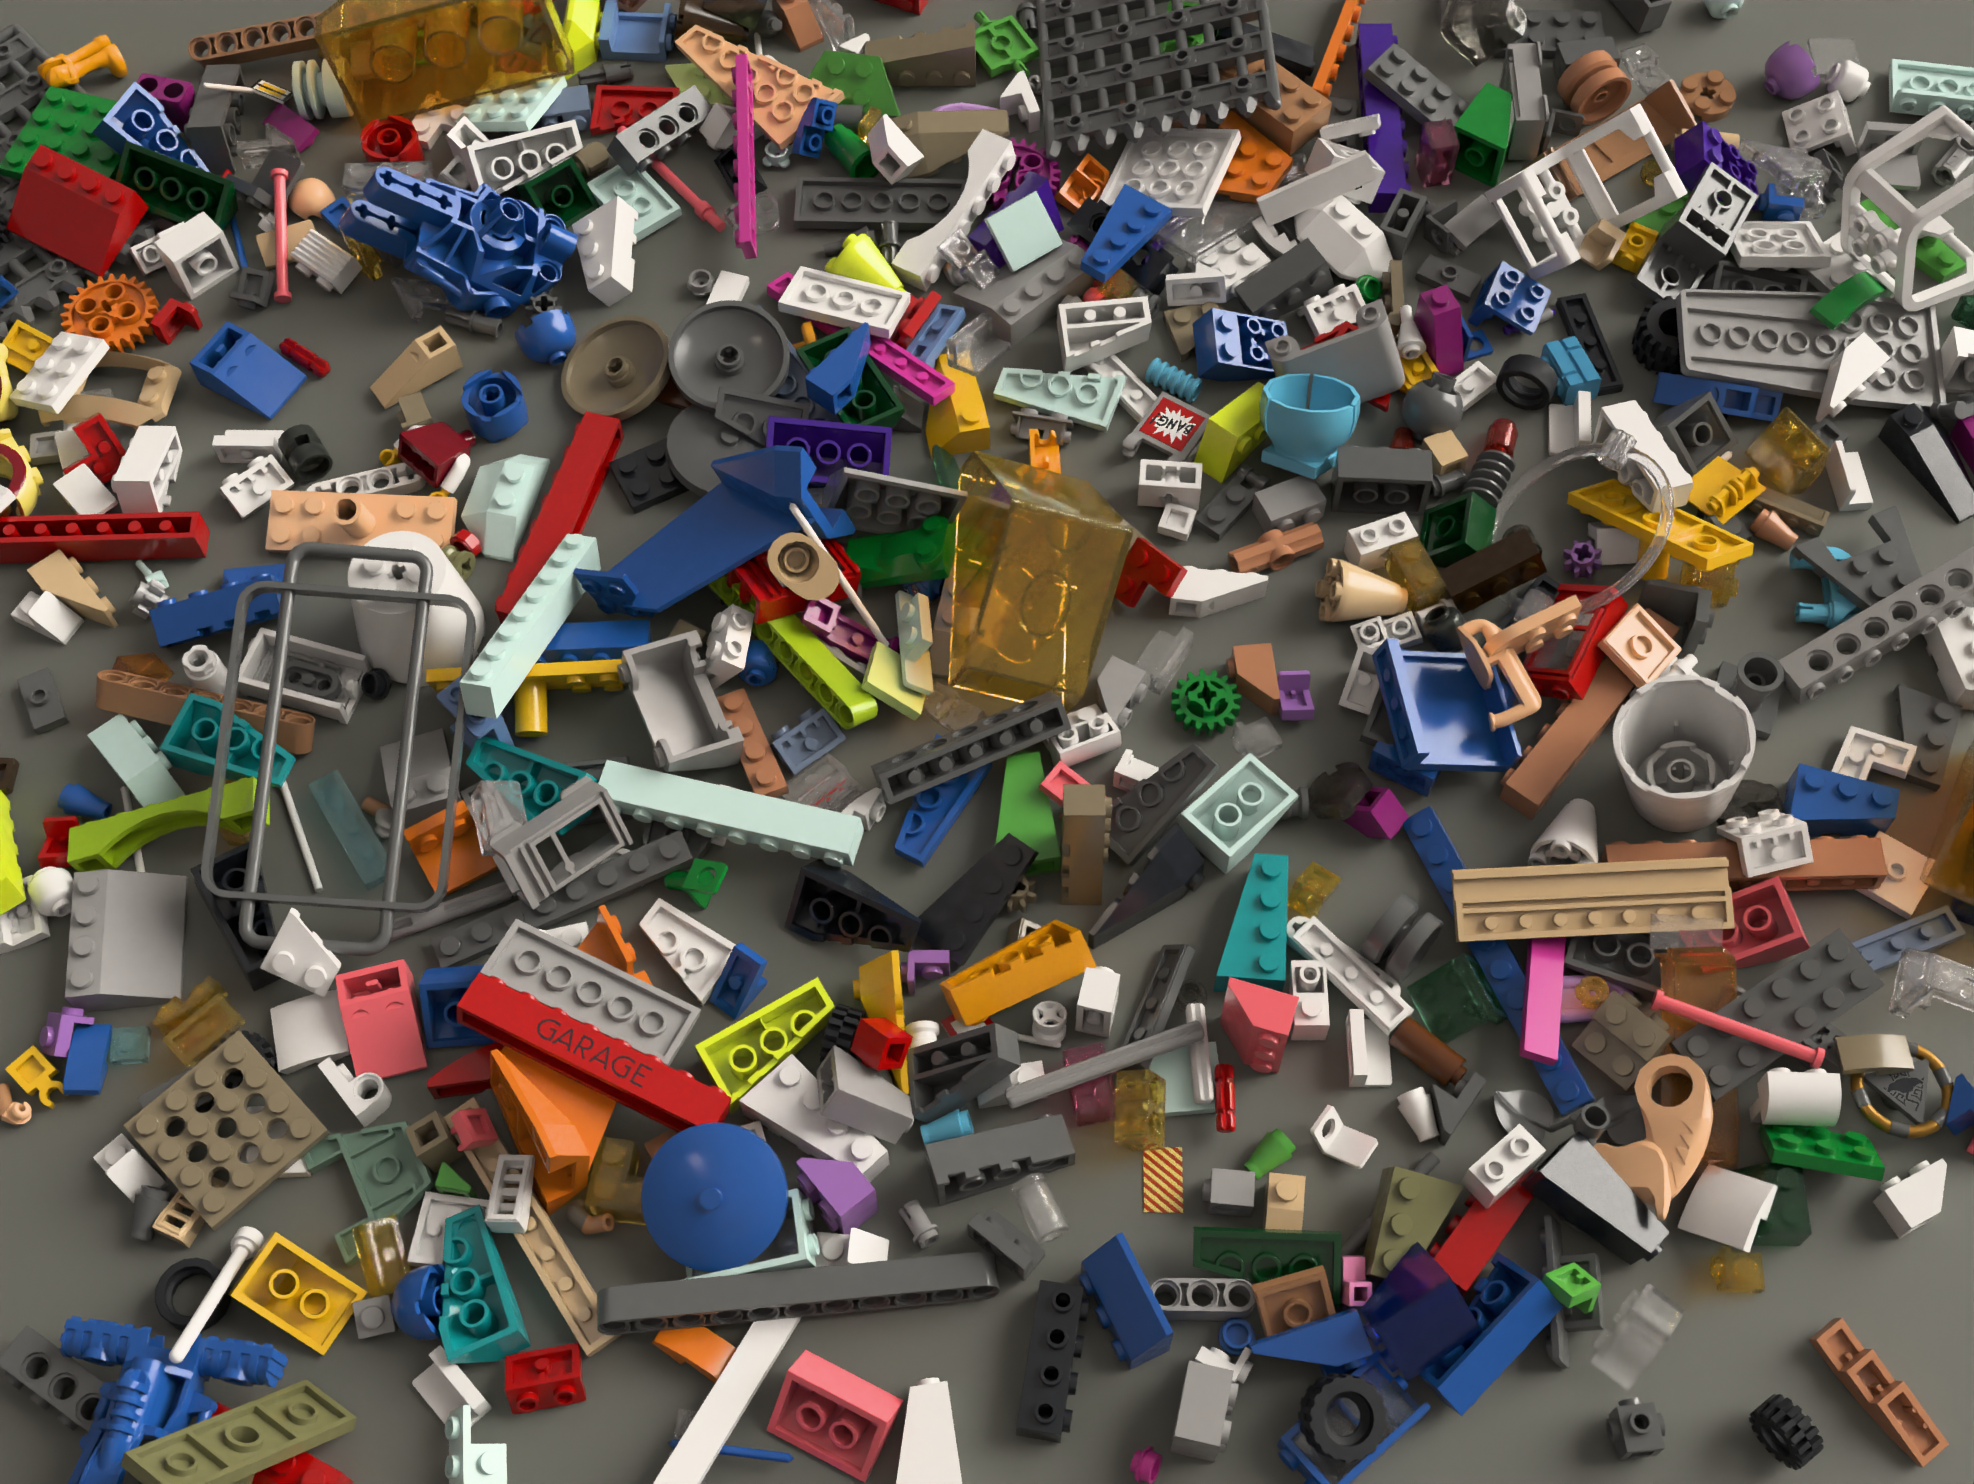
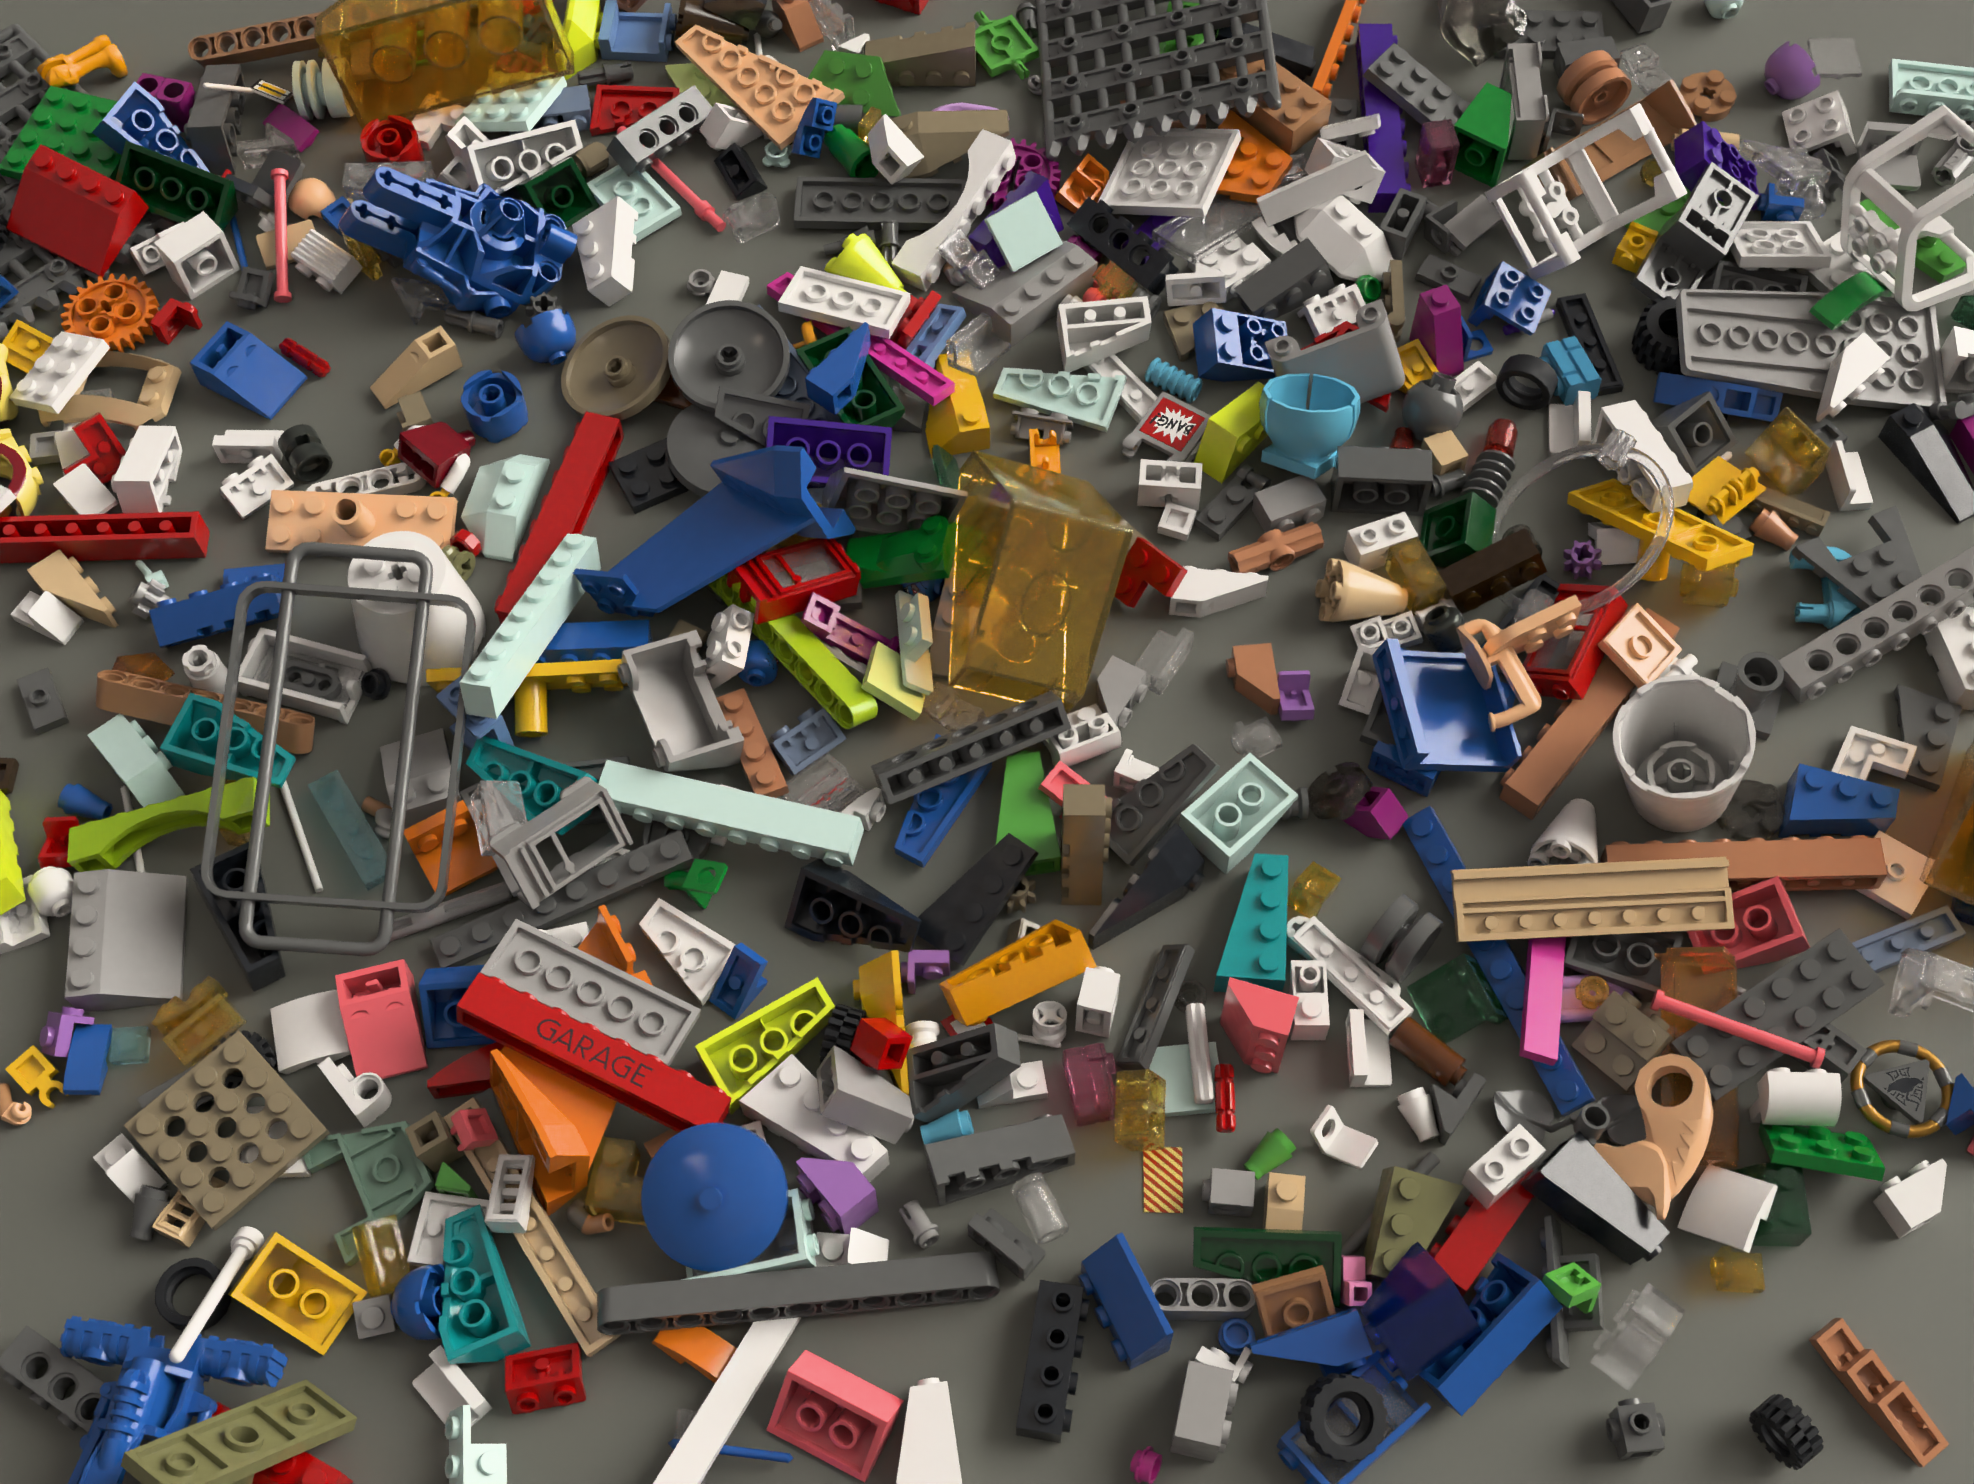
white wing [260,907,341,997] -> none
dark pink plate [731,54,757,259] -> none
tan piece [767,532,840,601] -> none
white axle [789,503,889,647] -> none
white slope [1000,71,1040,133] -> none
light grey axle [1005,1020,1205,1108] -> none
blue wing [1080,184,1172,283] -> none
green gear [1171,669,1241,737] -> none
white cone [1397,305,1426,359] -> none
tan panel [1578,218,1627,271] -> none
dark grey bracket [1637,579,1715,655] -> none
clear slope [1650,914,1723,955] -> none
white bracket [1716,809,1814,878] -> none
white head [1825,60,1871,102] -> none
dark tan slope [1834,1034,1914,1076] -> none

